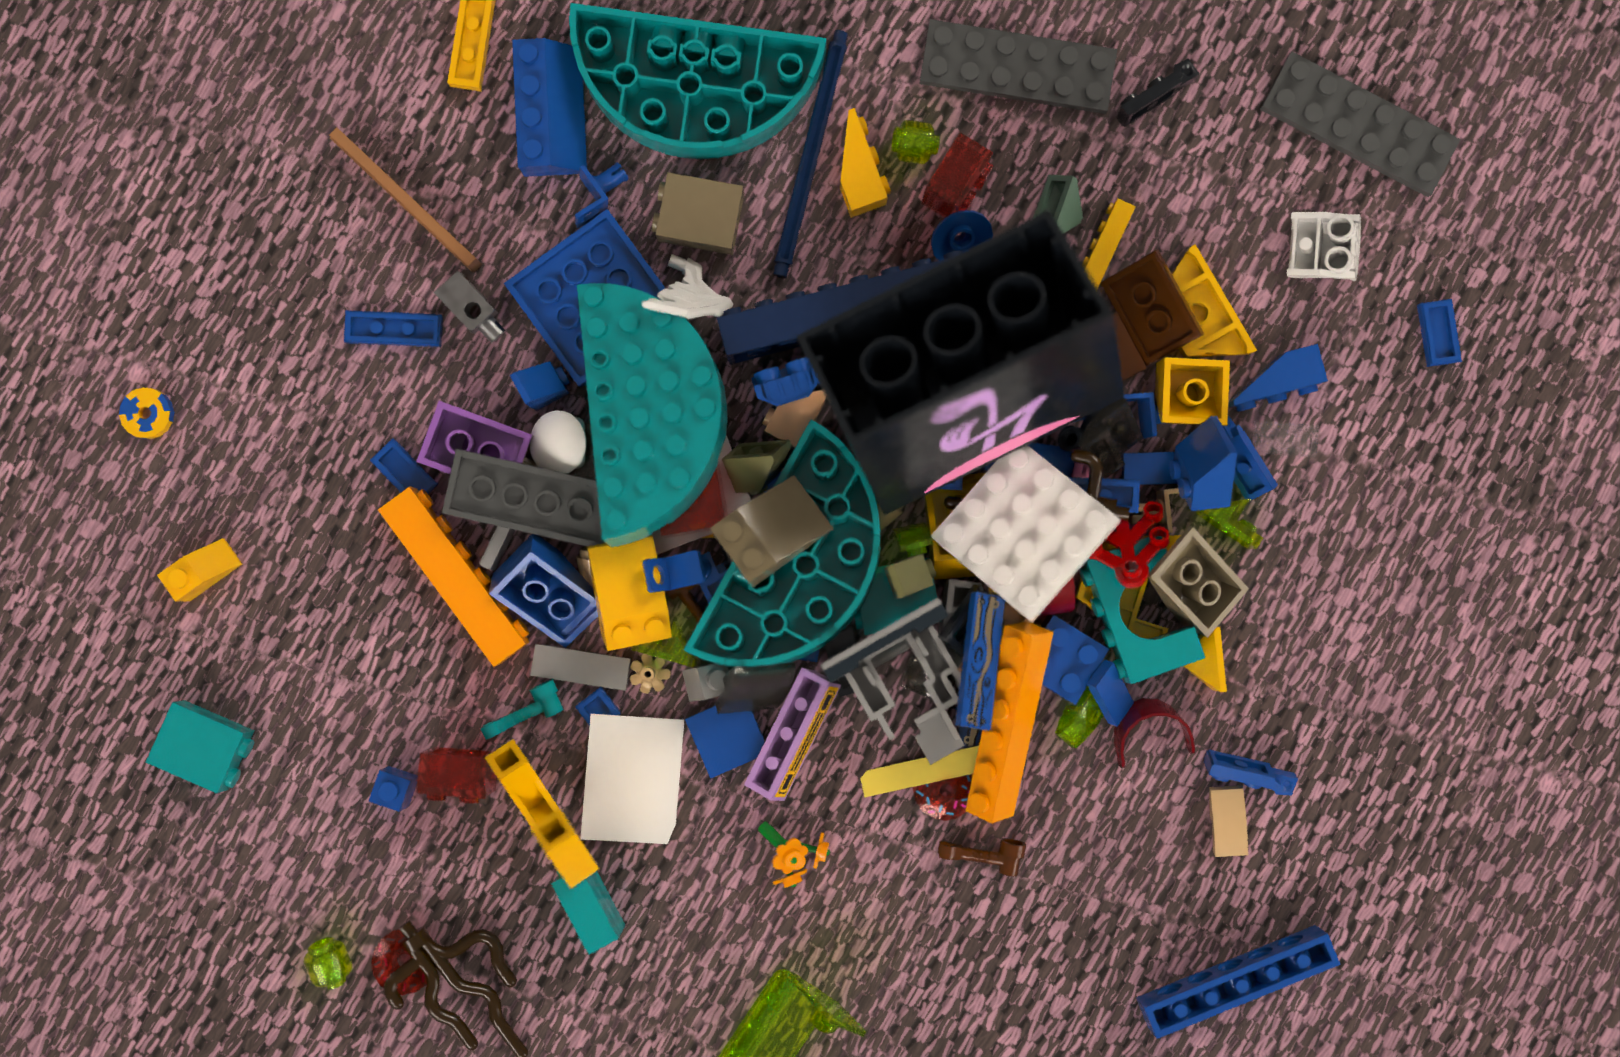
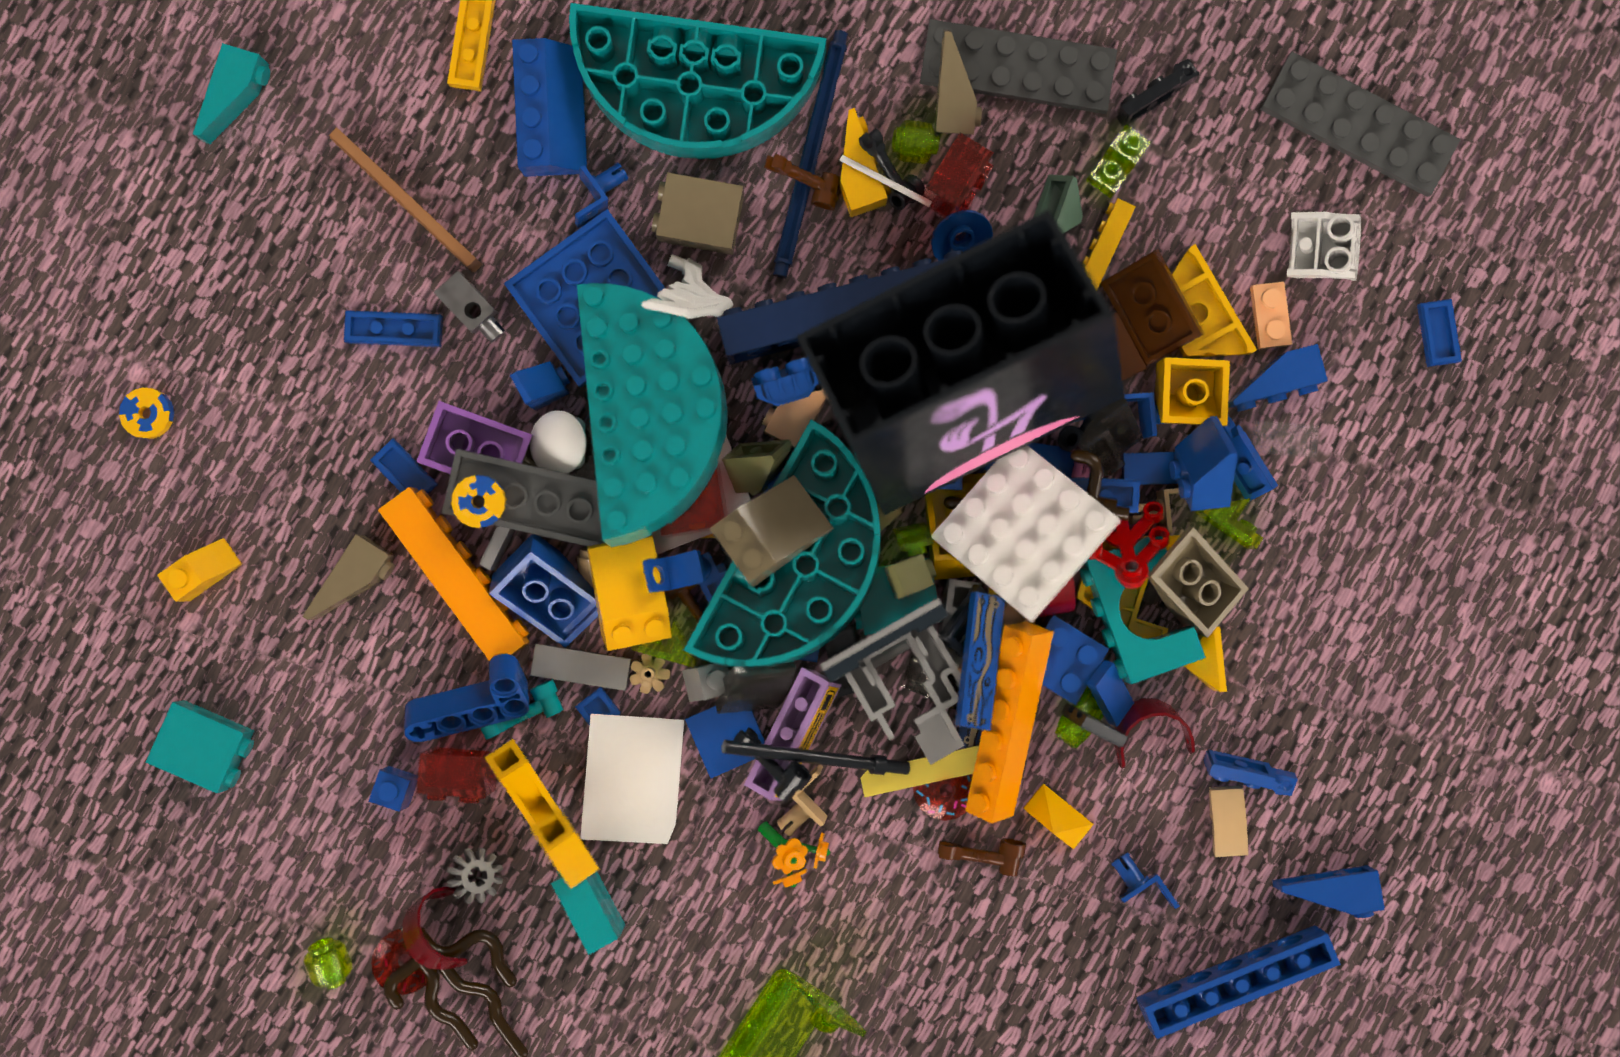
none -> teal slope [193,43,270,144]
none -> dark tan slope [302,534,396,620]
none -> dark red piece [402,887,468,970]
none -> blue beam [404,654,529,742]
none -> light grey gear [447,848,503,904]
none -> yellow piece [451,475,506,528]
none -> black bar [722,740,910,775]
none -> black brick [734,727,812,802]
none -> reddish brown brick [764,154,841,211]
none -> tan bracket [777,764,827,836]
none -> white piece [839,155,932,207]
none -> black brick [859,128,925,210]
none -> dark tan slope [934,30,982,135]
none -> yellow slope [1023,783,1094,849]
none -> black tile [1061,703,1128,747]
none -> clear neon green slope [1086,124,1152,199]
none -> blue bracket [1111,852,1180,909]
none -> light nougat plate [1250,282,1292,350]
none -> blue slope [1272,865,1385,918]

